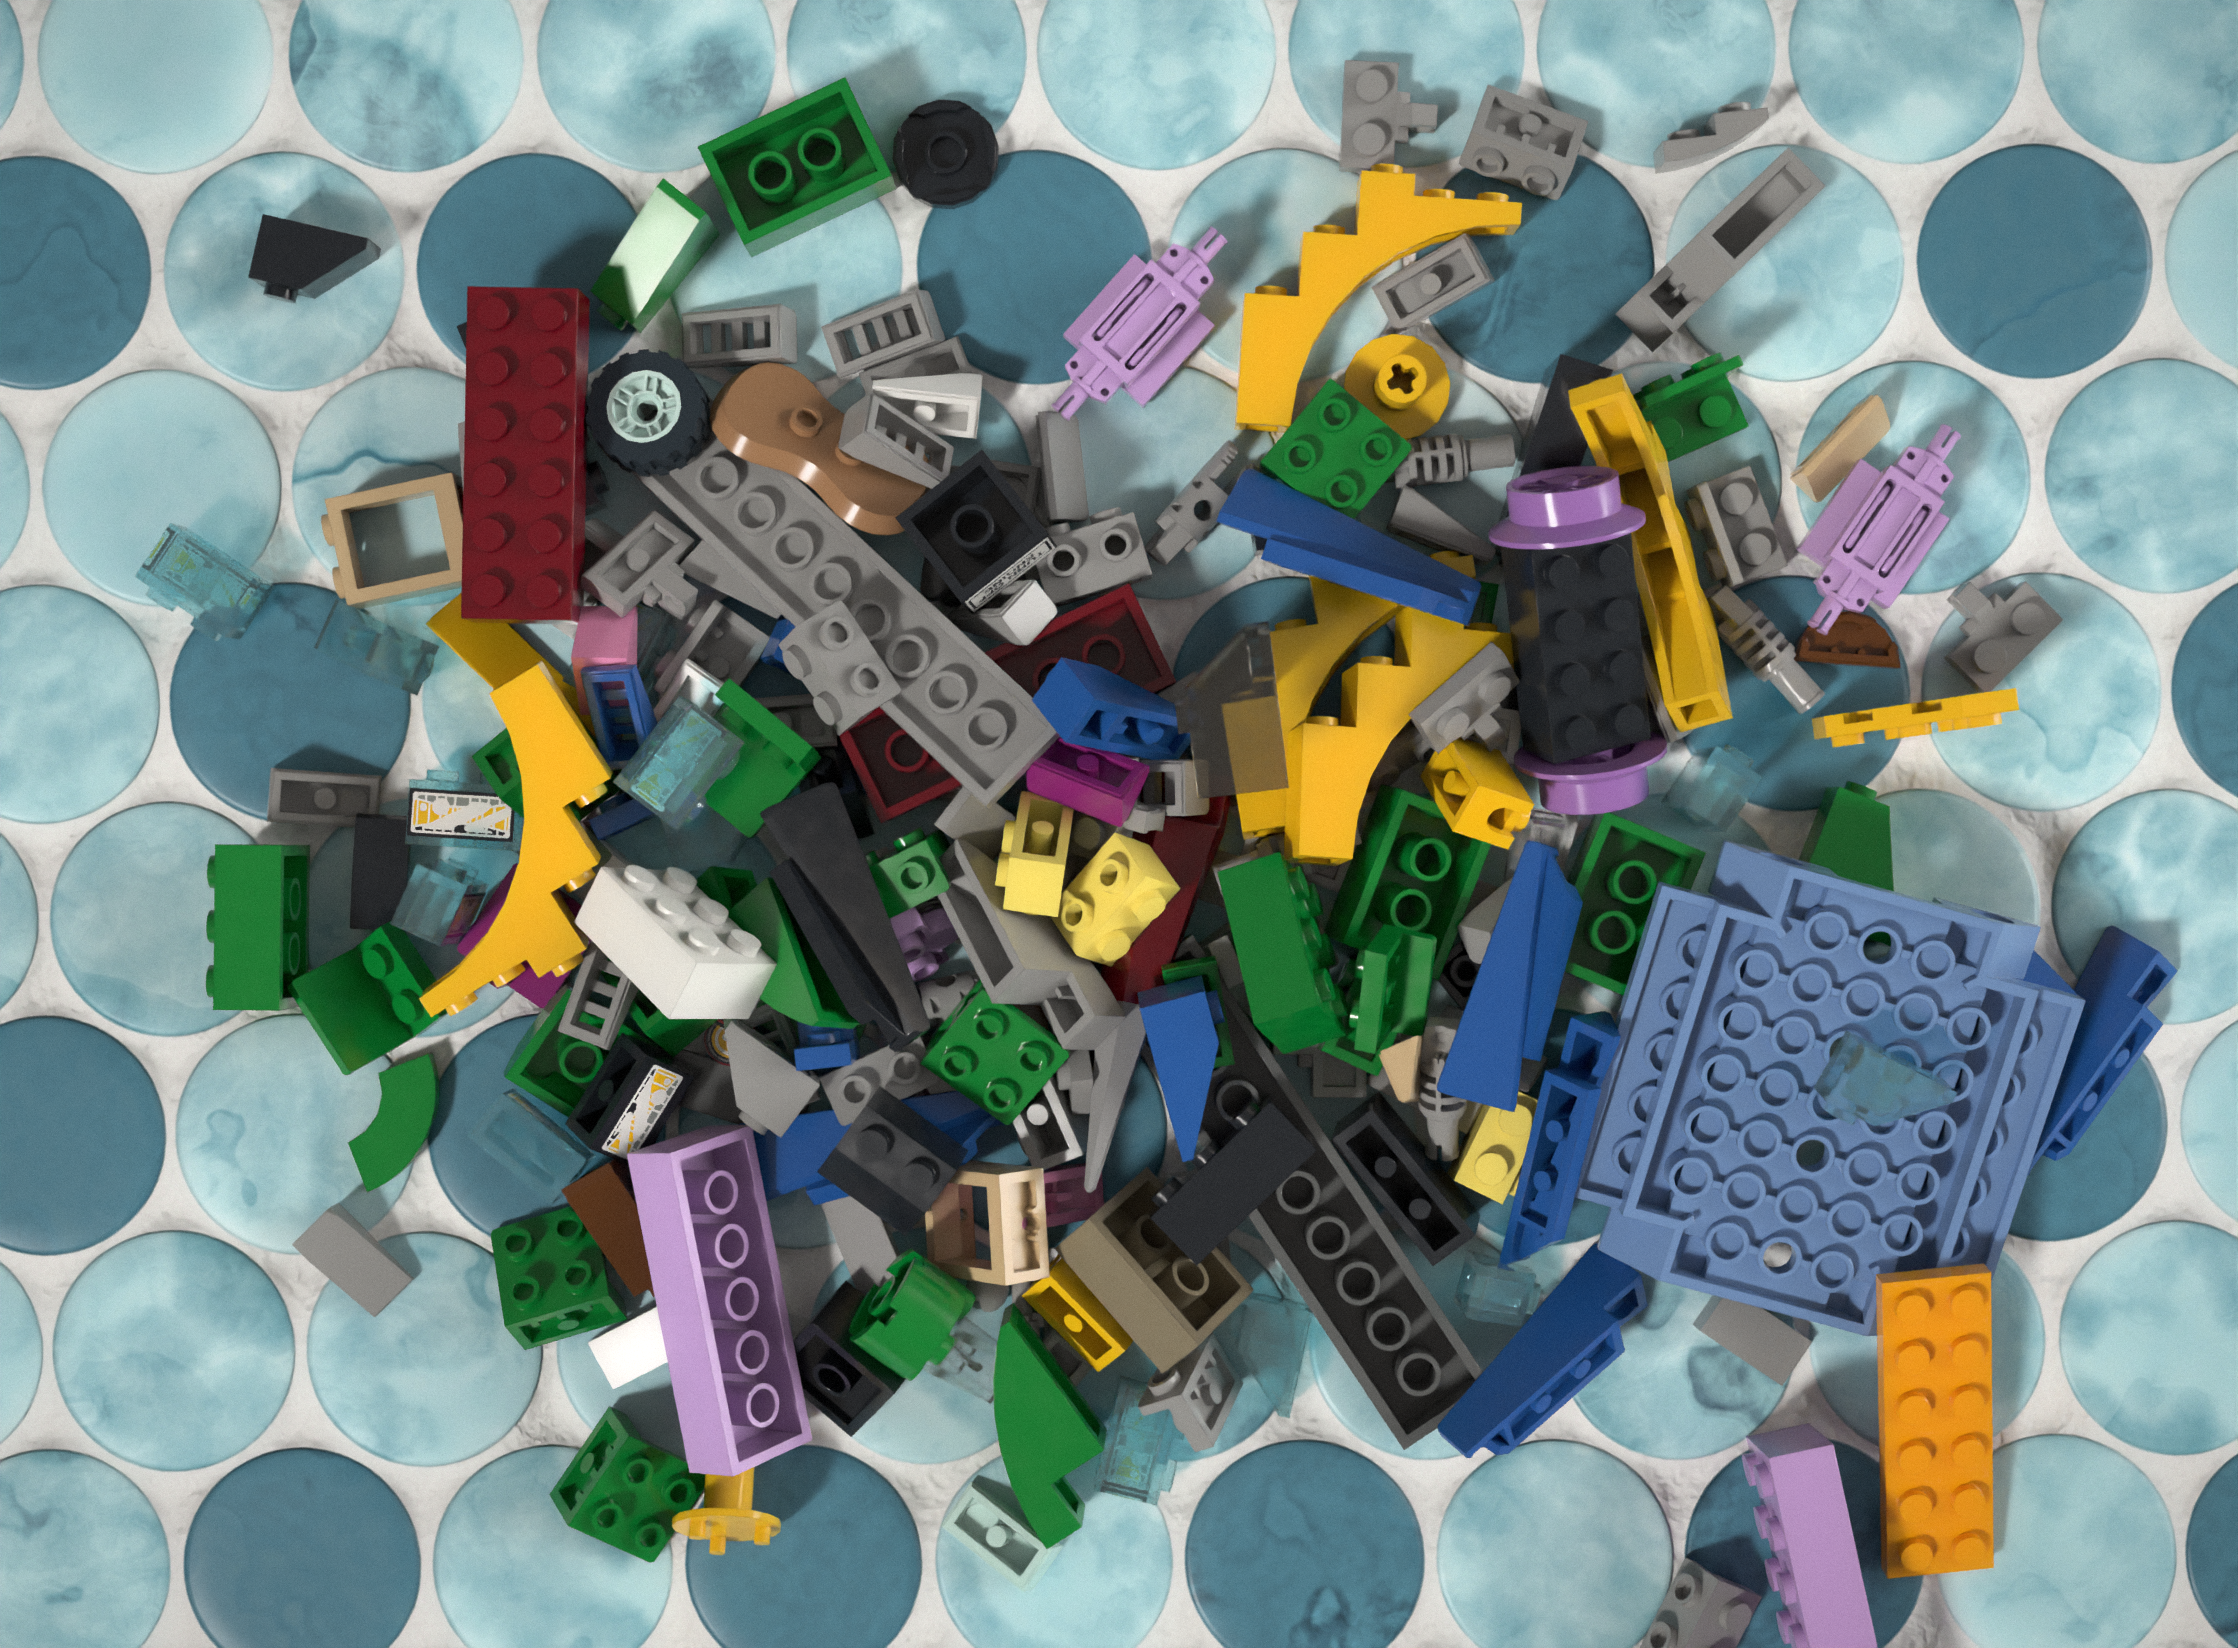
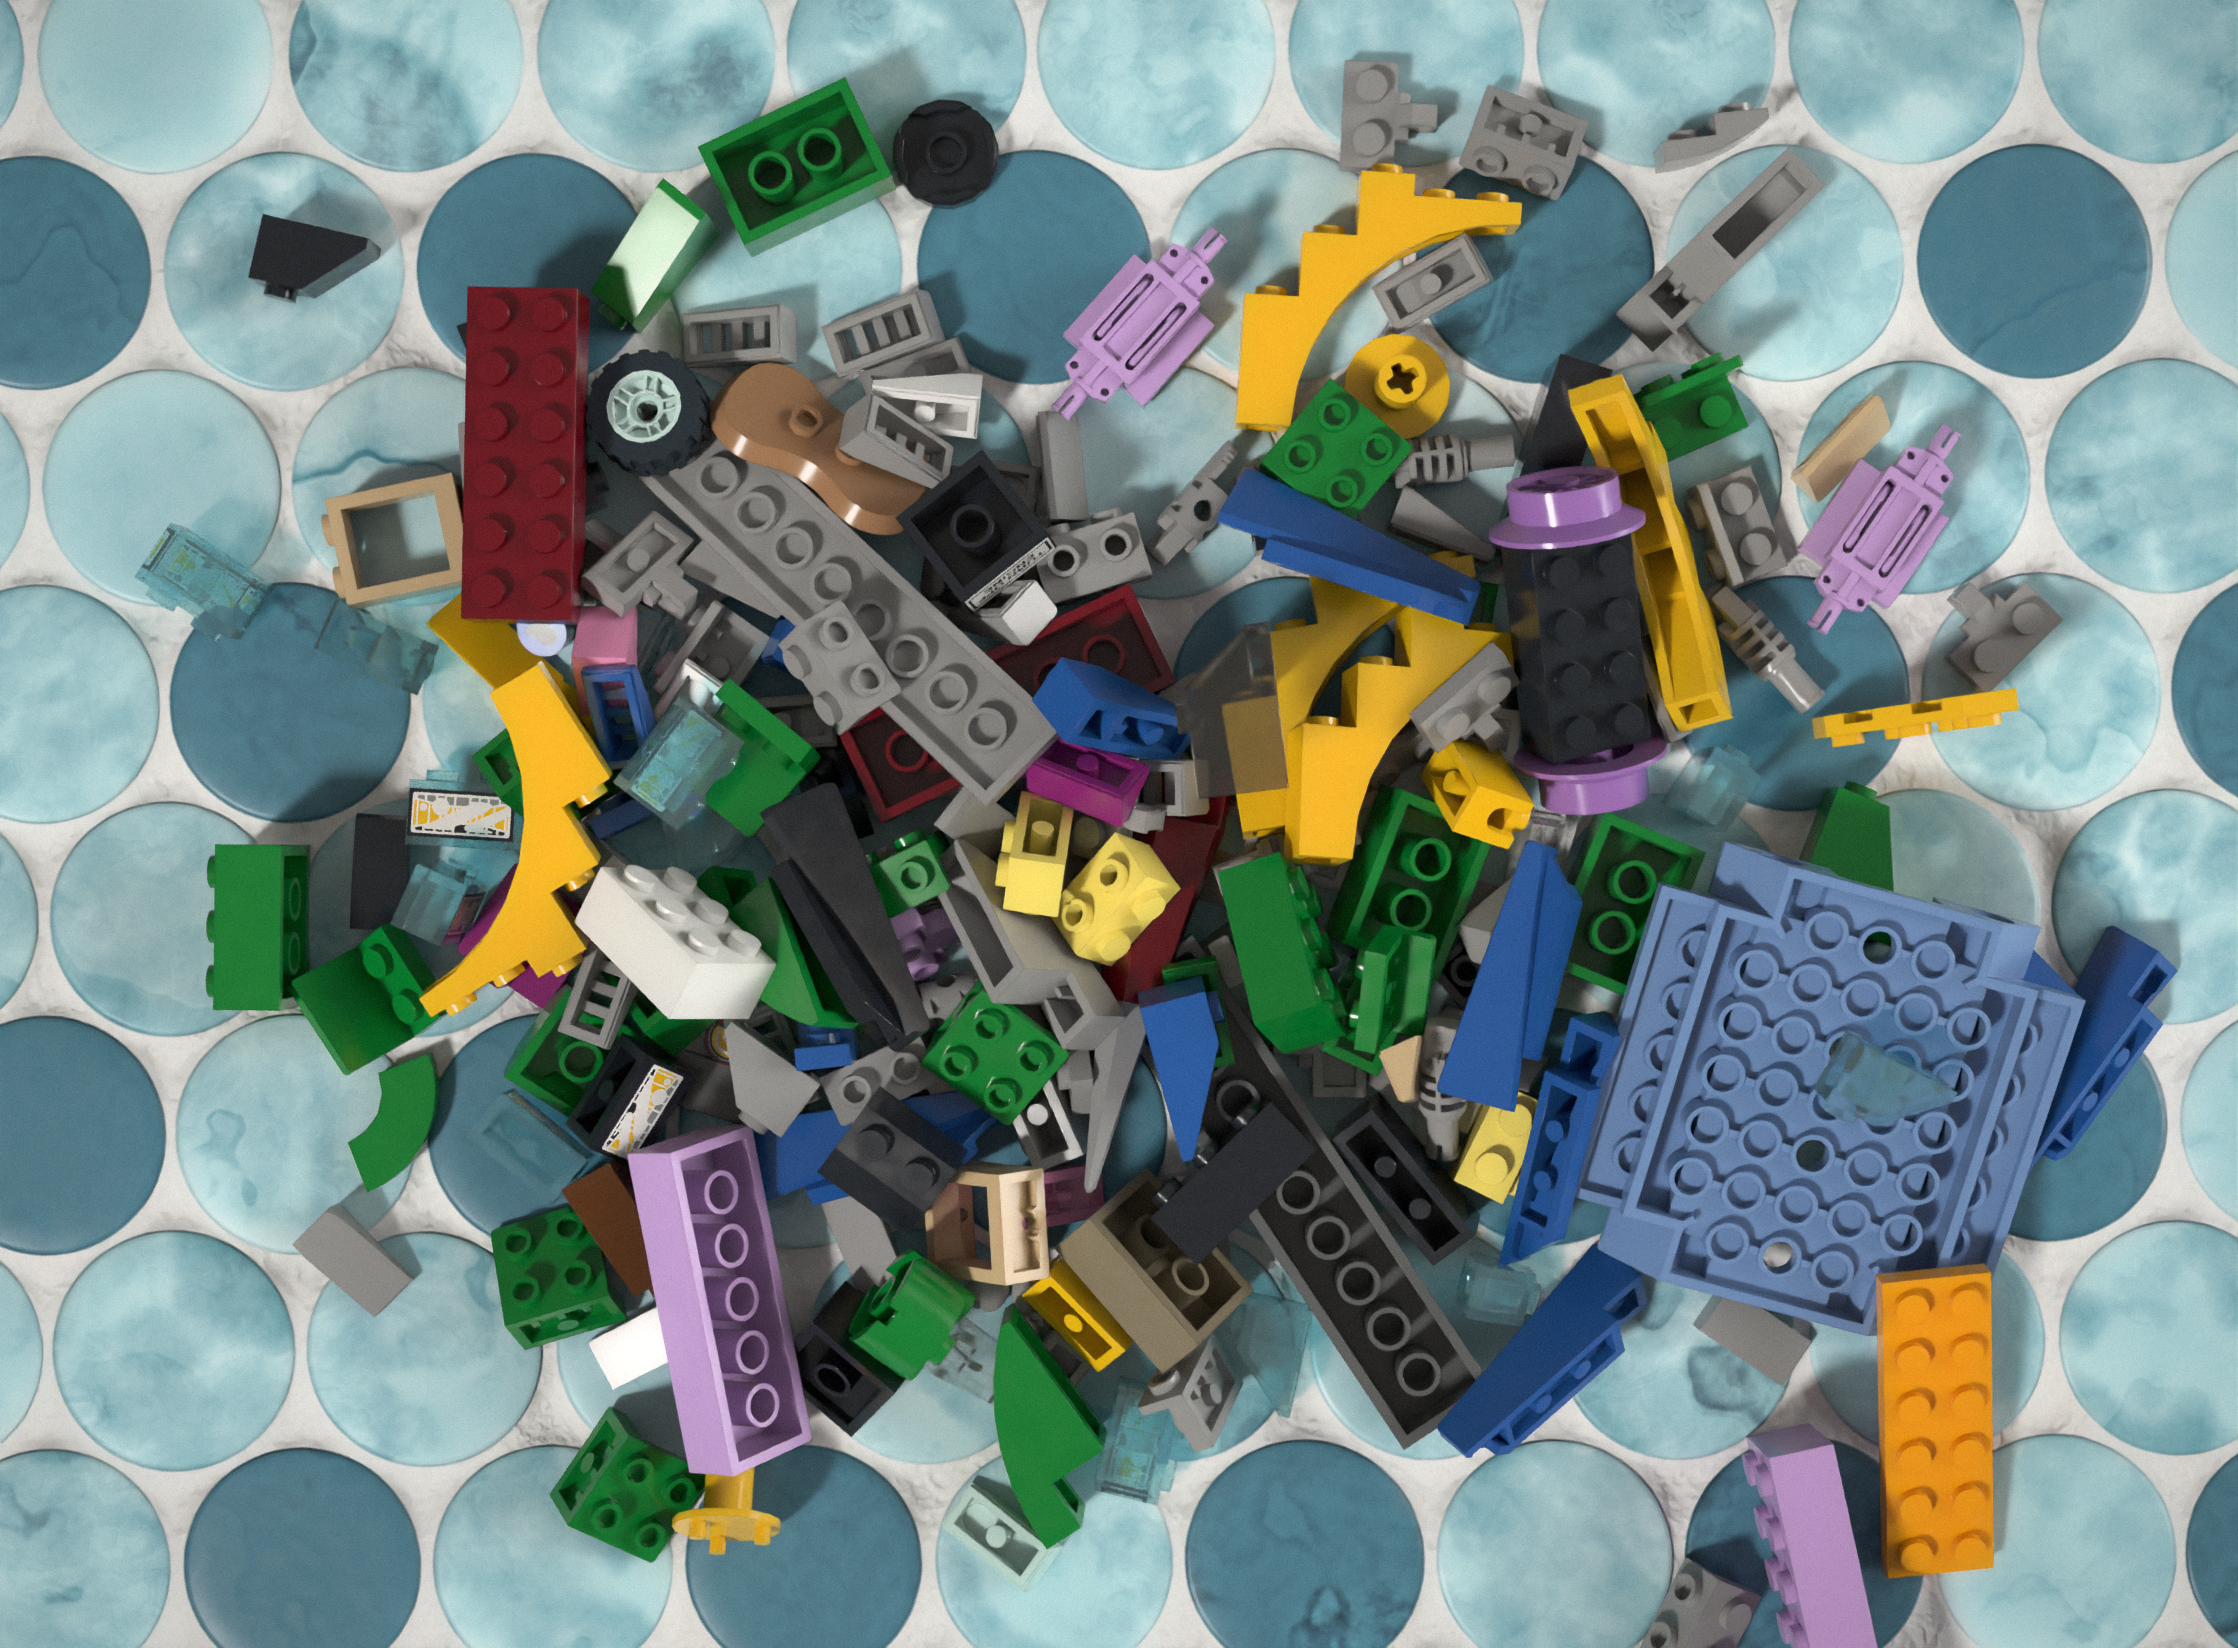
light grey slope [267,768,382,828] -> none
reddish brown tile [1794,611,1901,669] -> none
none -> tile [517,624,574,657]

